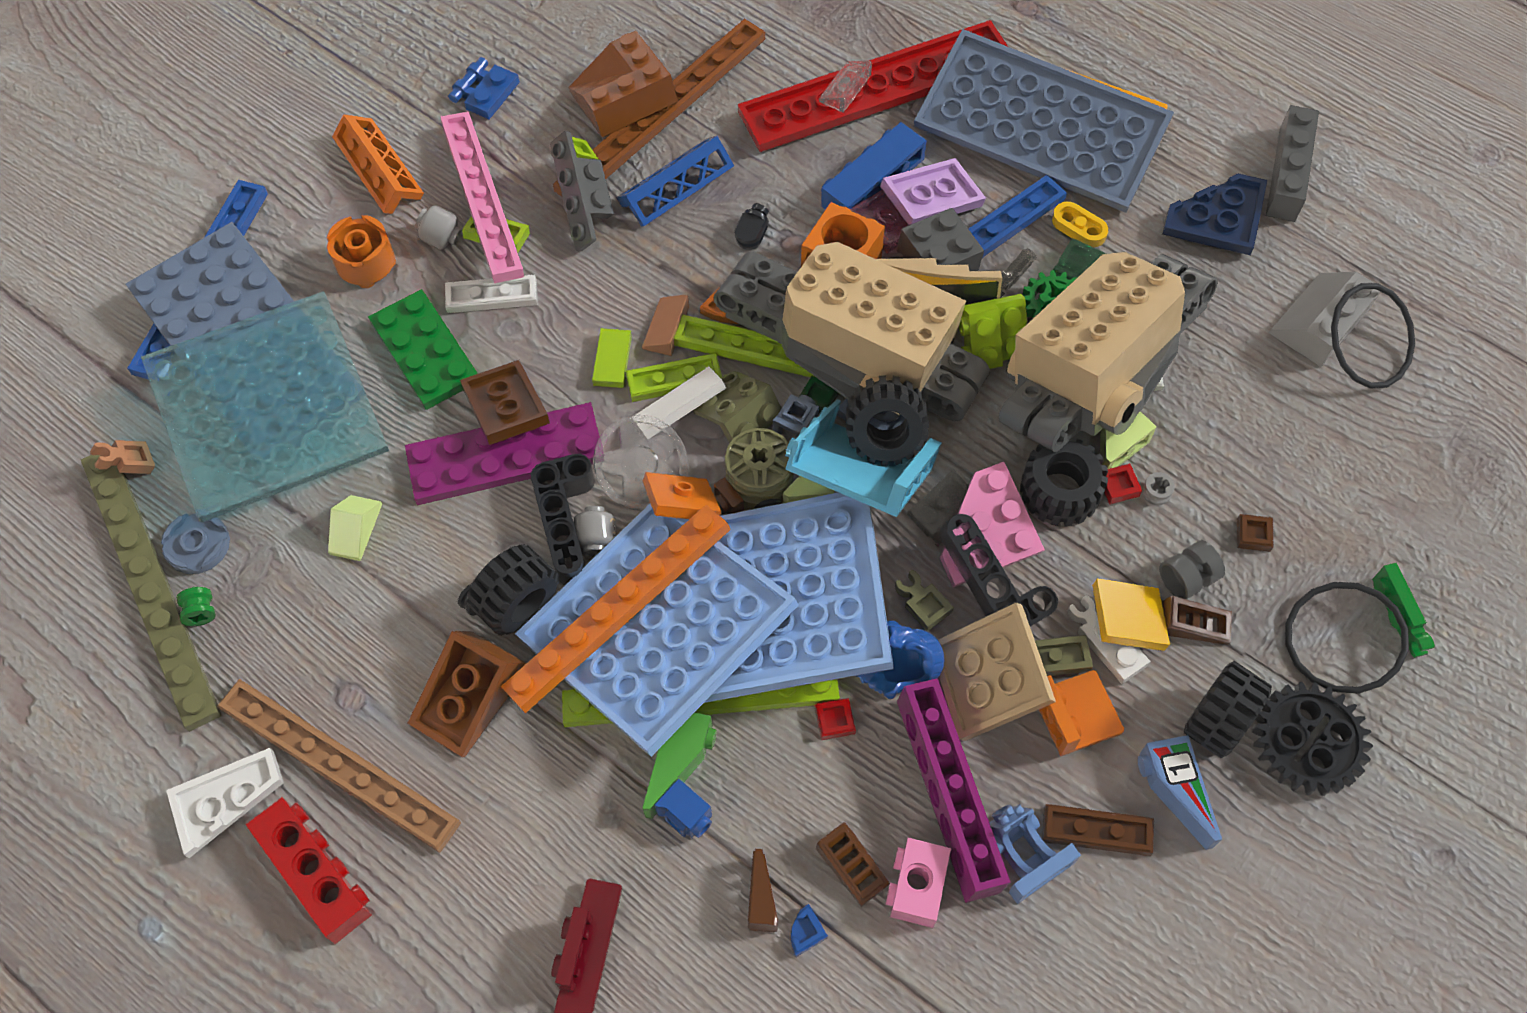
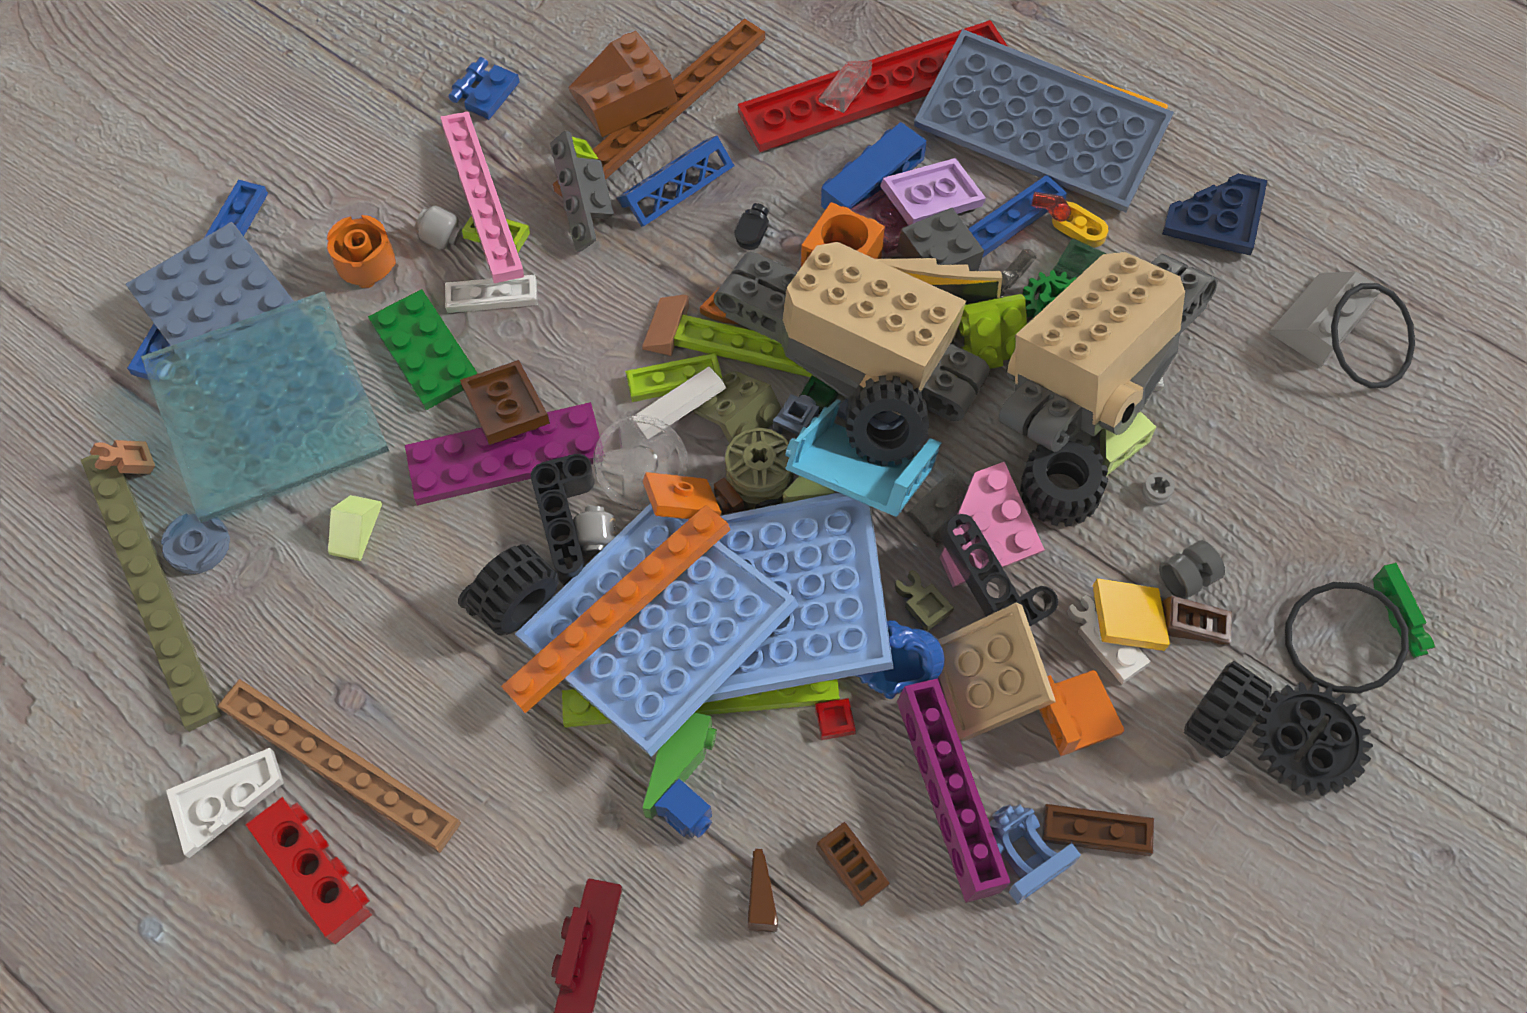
green wheel [176,587,216,626] -> none
orange fence [332,114,424,214] -> none
dark orange slope [407,631,526,757] -> none
lime tile [592,328,632,388] -> none
blue tile [791,904,828,957] -> none
bright pink brick [885,838,951,928] -> none
olive plate [1035,635,1093,676] -> none
red plate [1104,463,1142,505] -> none
medium blue slope [1138,735,1222,850] -> none
reddish brown tile [1237,514,1274,552] -> none
dark grey brick [1266,105,1319,222] -> none
none -> clear red arm [1031,191,1071,222]

